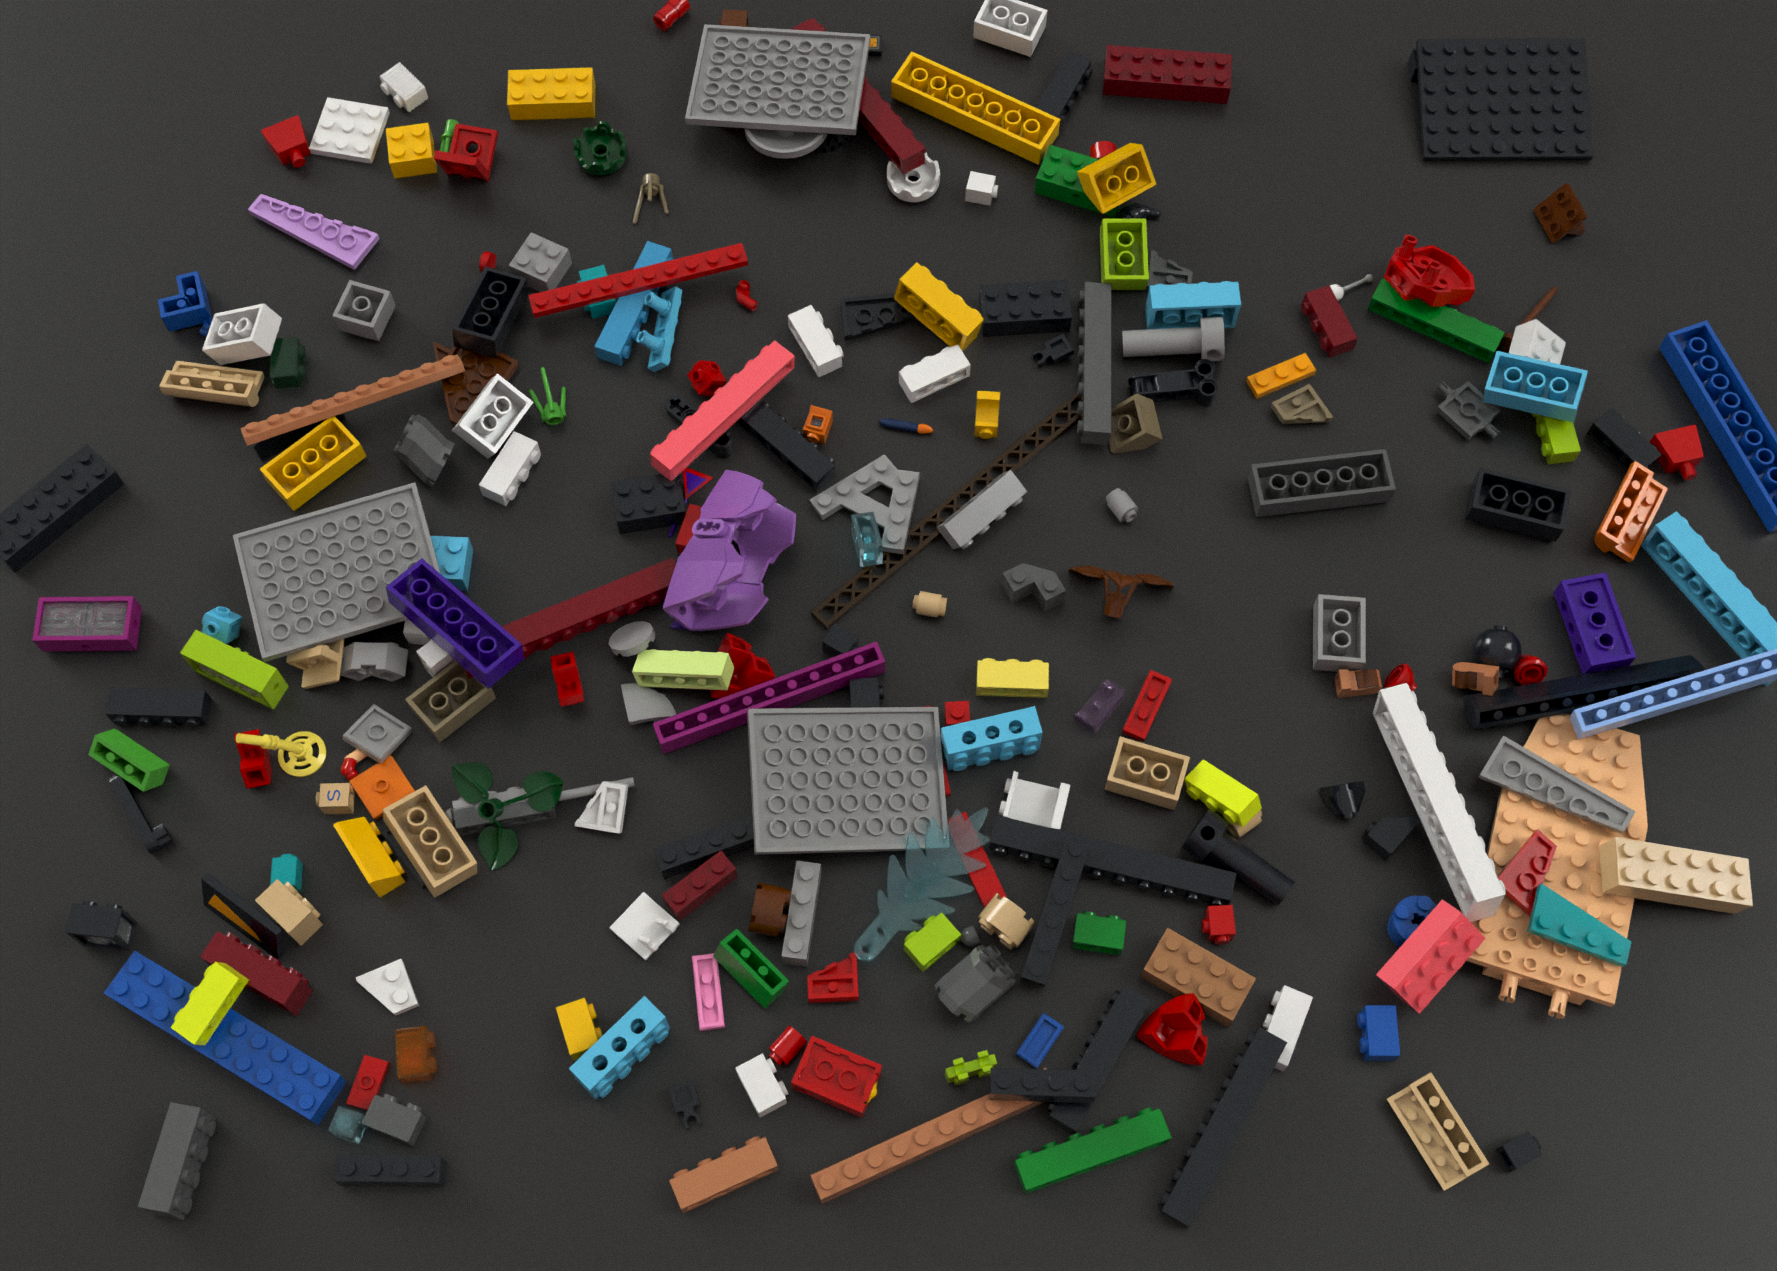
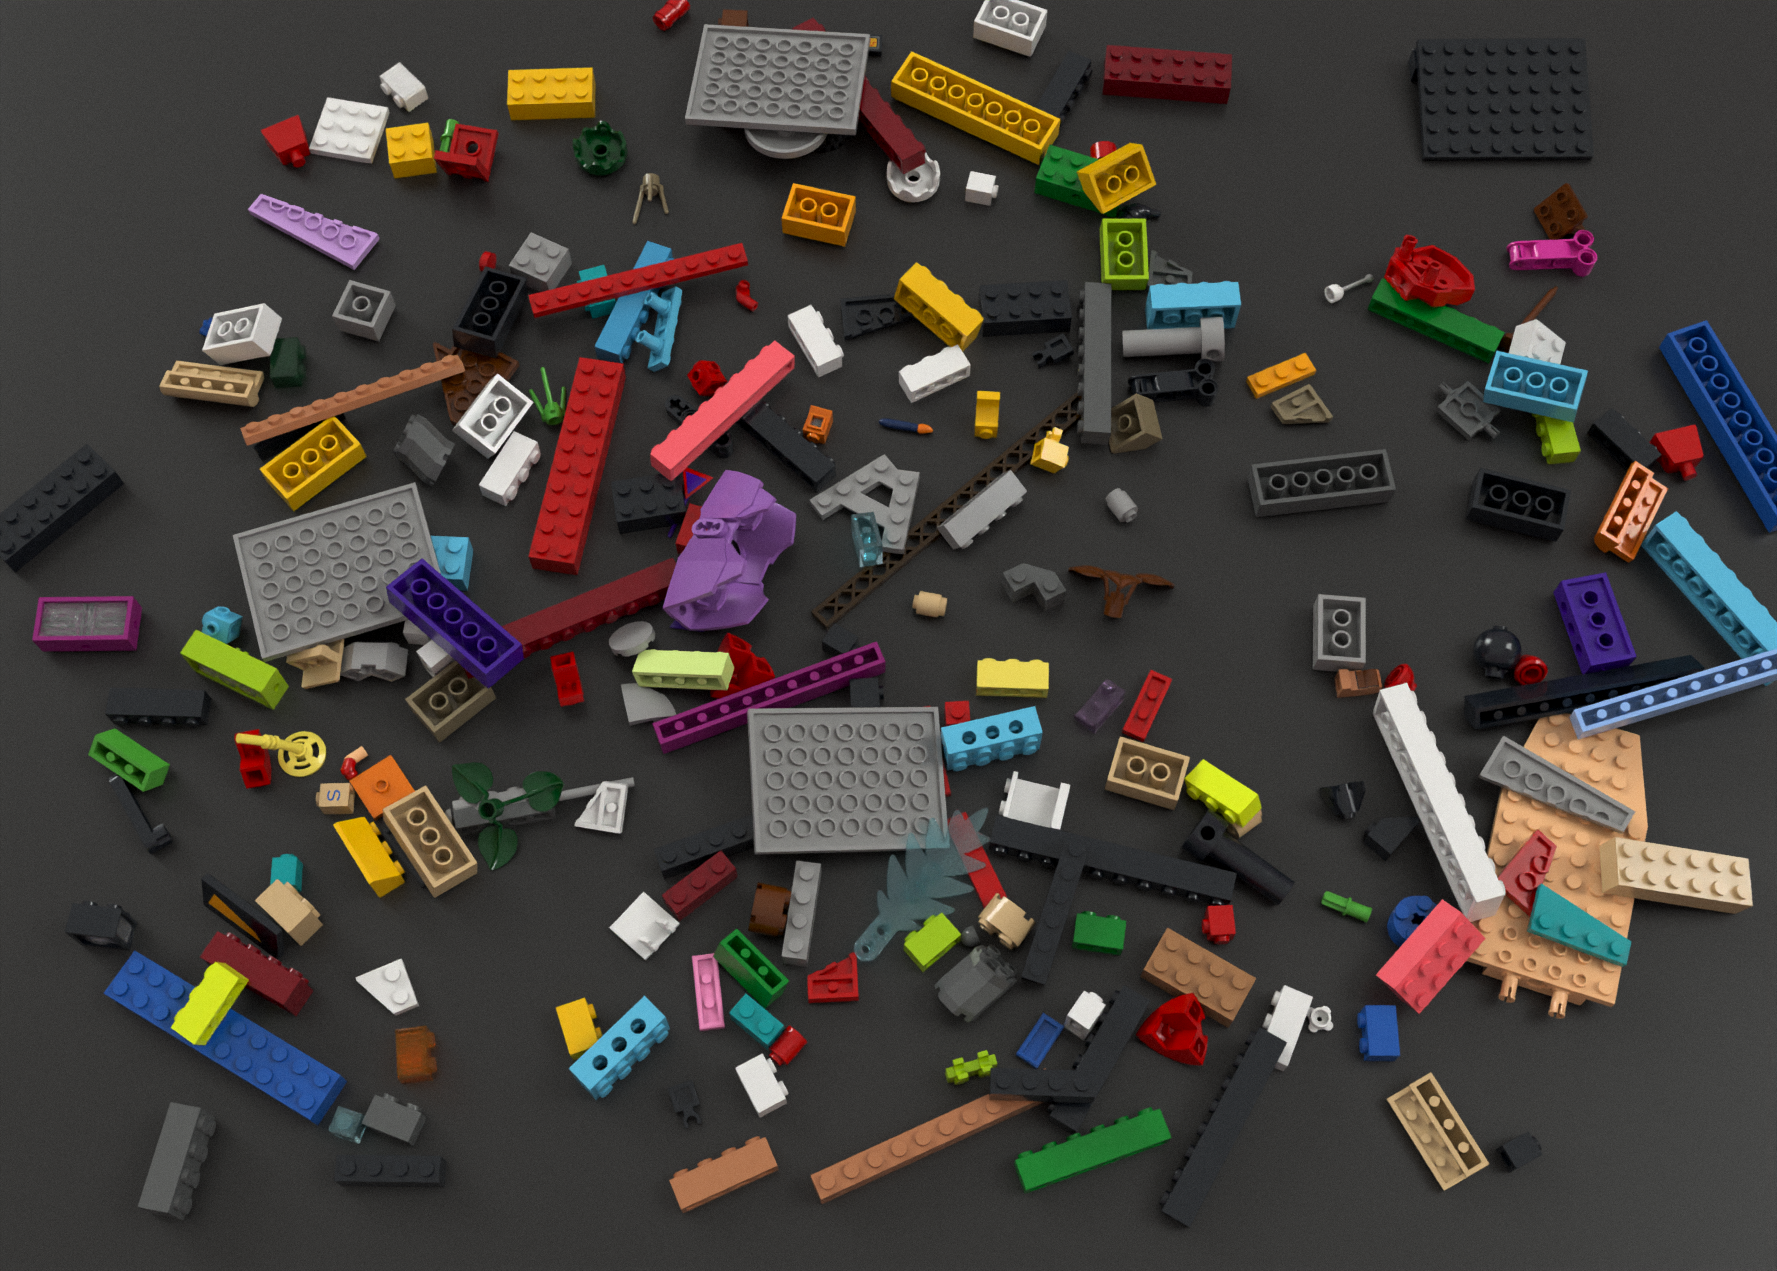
blue brick [158,271,212,332] -> none
light grey tile [343,704,412,764] -> none
red plate [346,1055,390,1111] -> none
red piece [791,1036,882,1118] -> none
dark red brick [1301,285,1358,358] -> none
nougat leg [1452,662,1499,696] -> none
none -> red brick [528,357,626,575]
none -> teal brick [729,994,785,1051]
none -> light orange brick [782,183,856,247]
none -> yellow brick [1030,427,1069,473]
none -> white brick [1064,991,1105,1041]
none -> white plate [1306,1006,1333,1033]
none -> bright green axle [1321,891,1372,922]
none -> dark pink piece [1506,230,1597,277]

